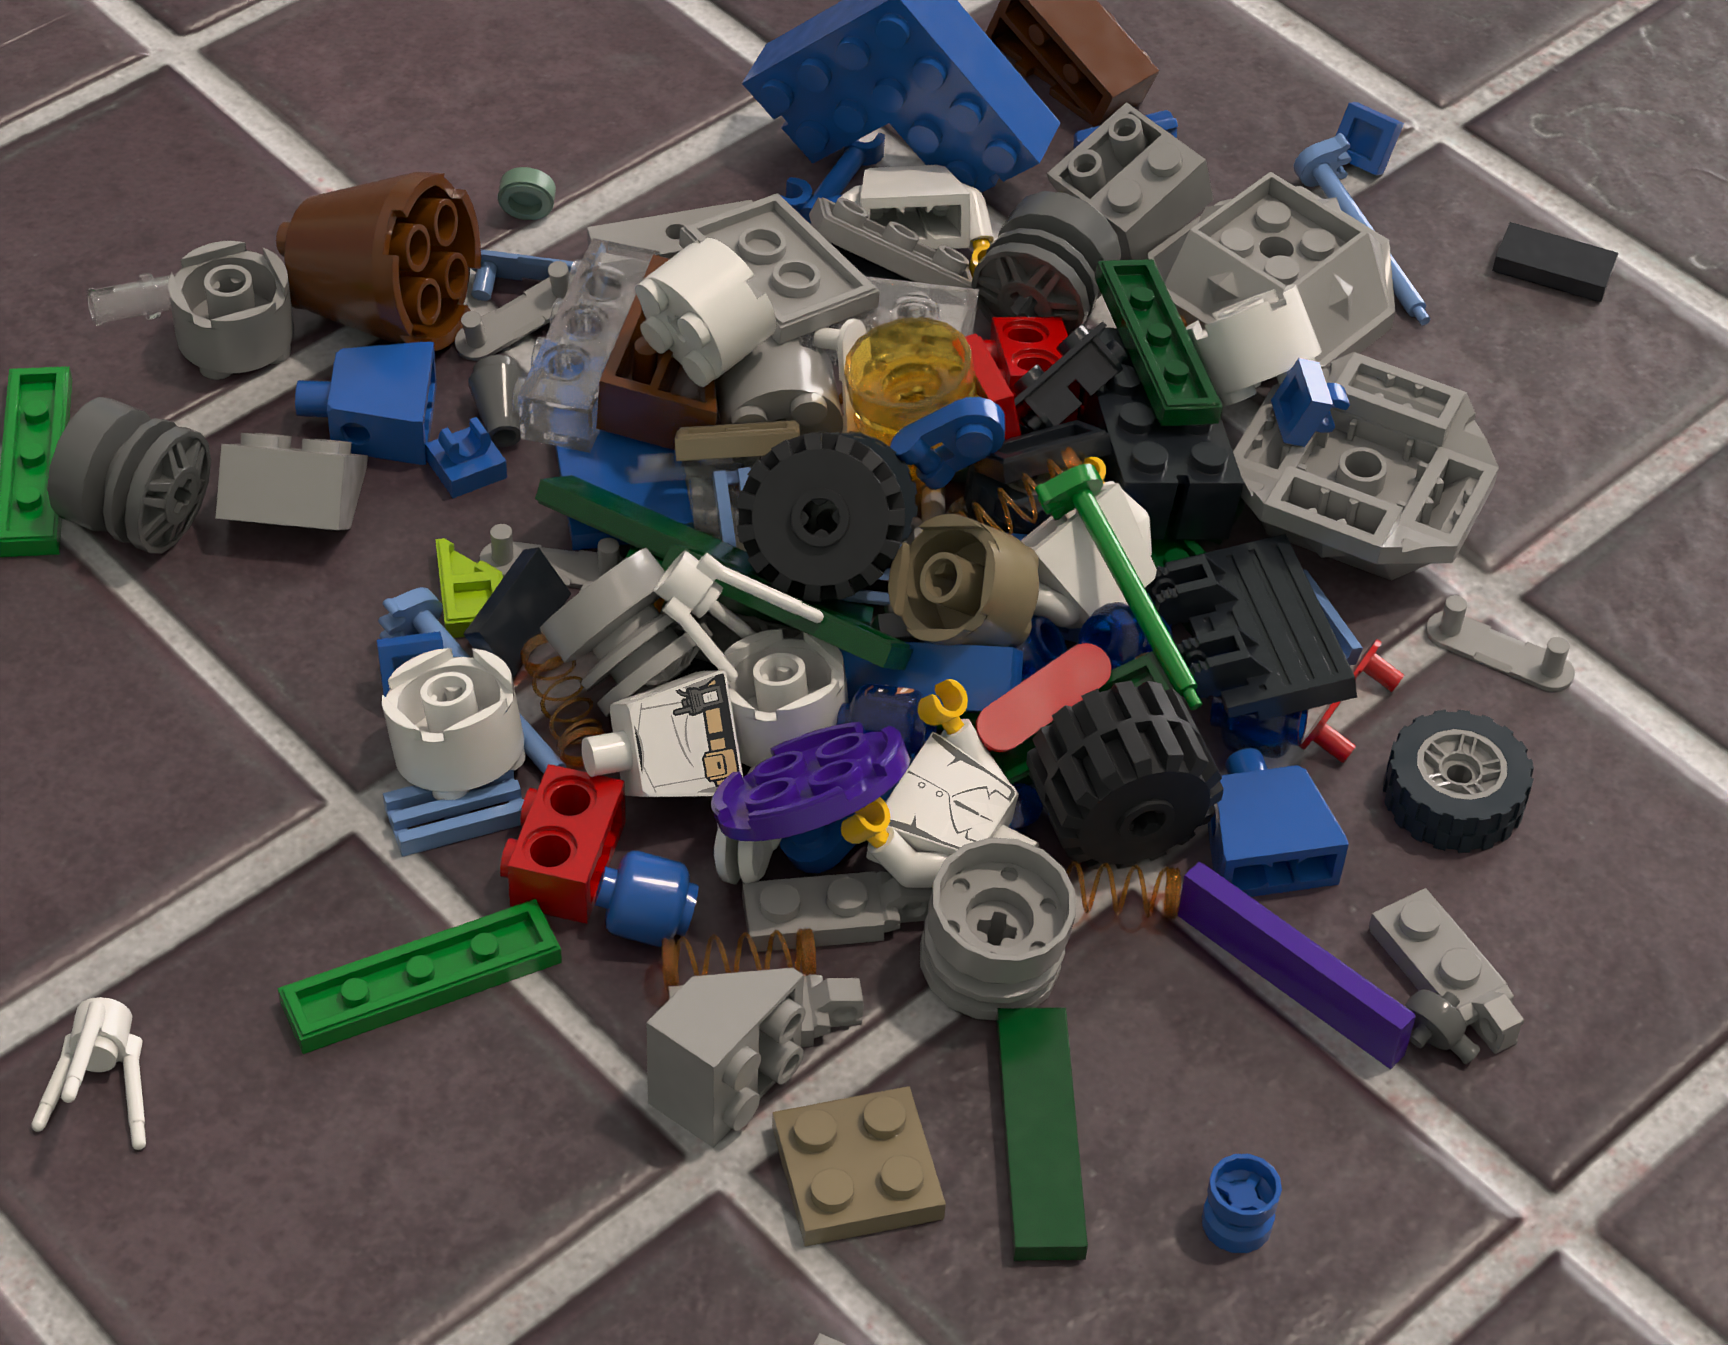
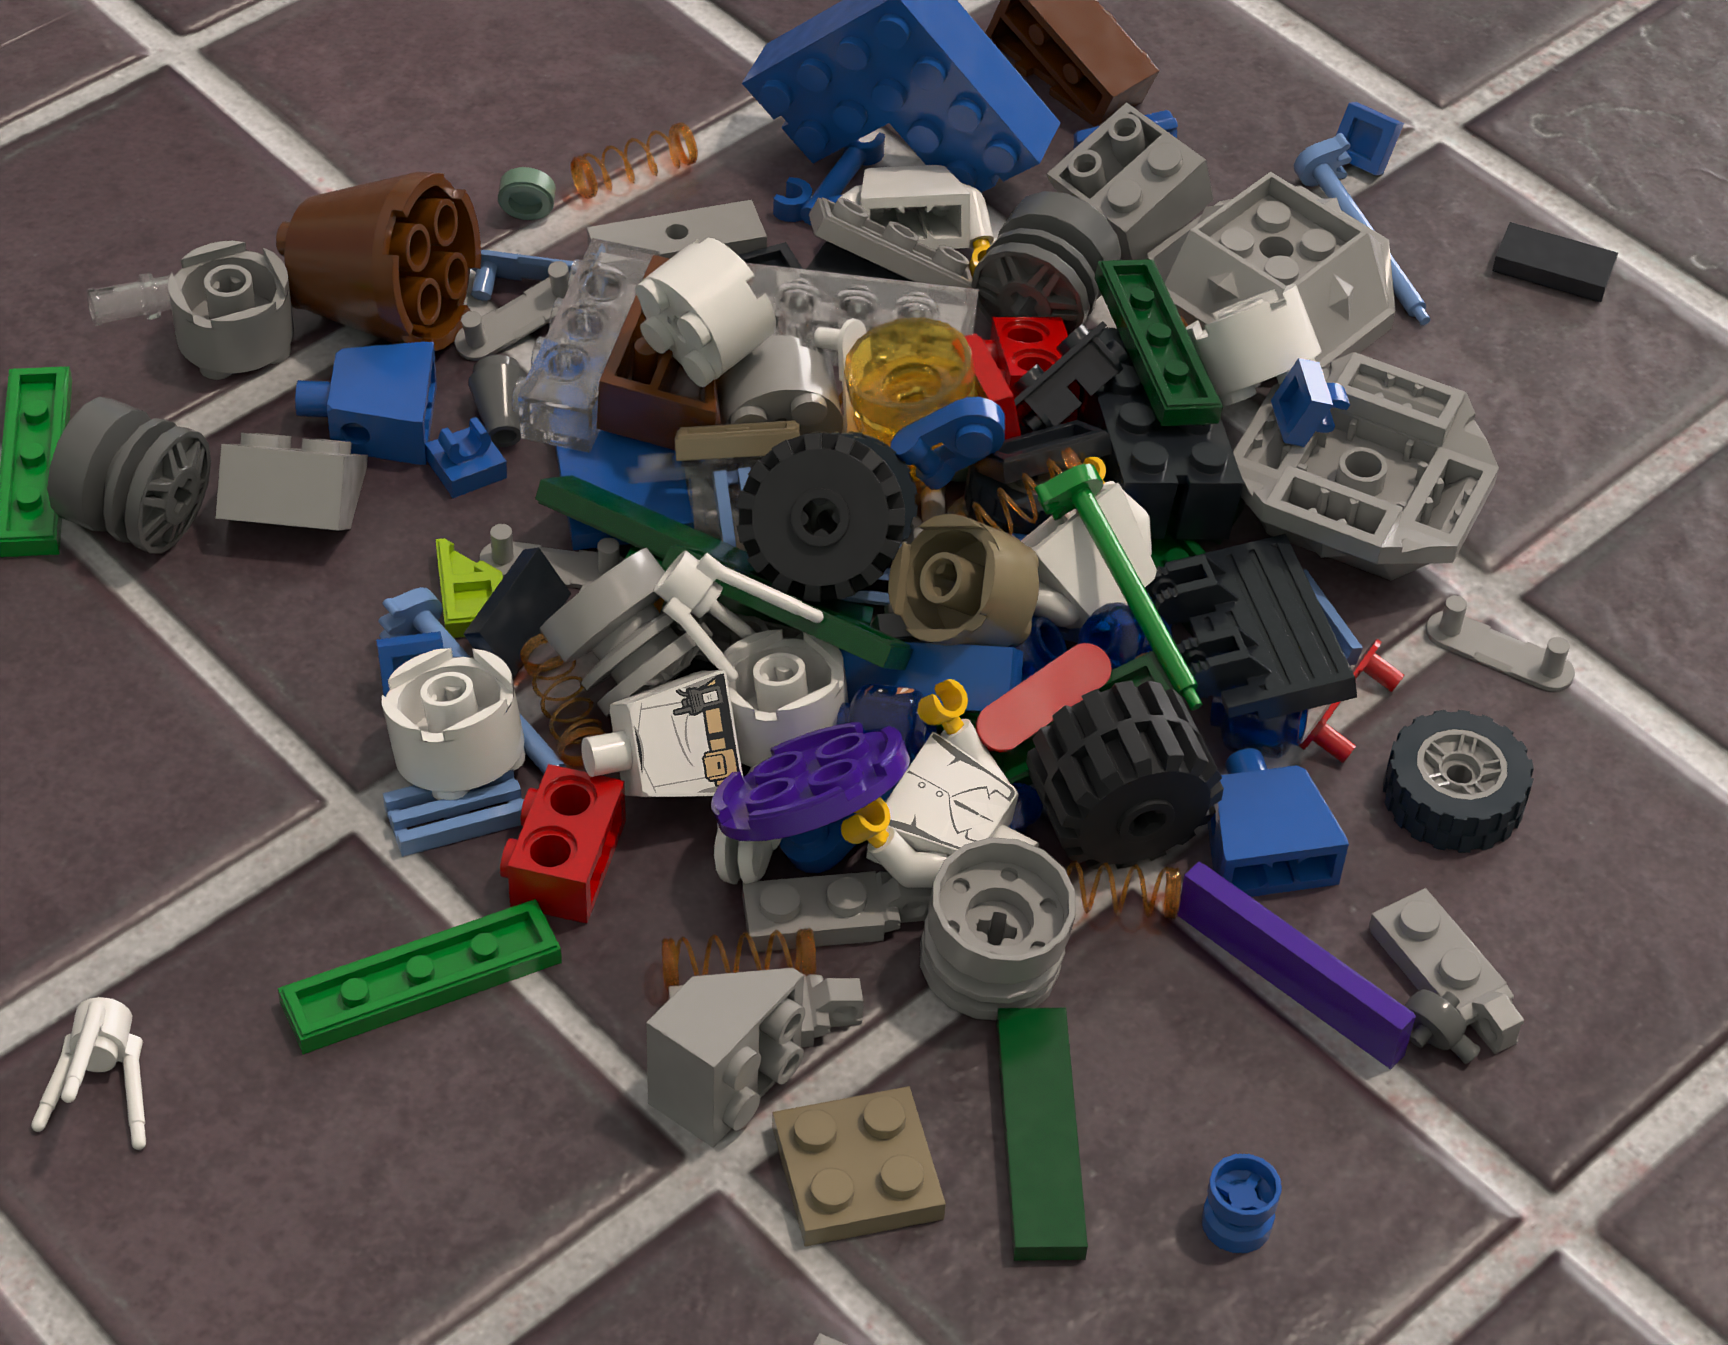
blue head [594,851,699,947] -> none
light grey tile [679,193,880,345] -> none
none -> clear orange piece [571,122,698,199]

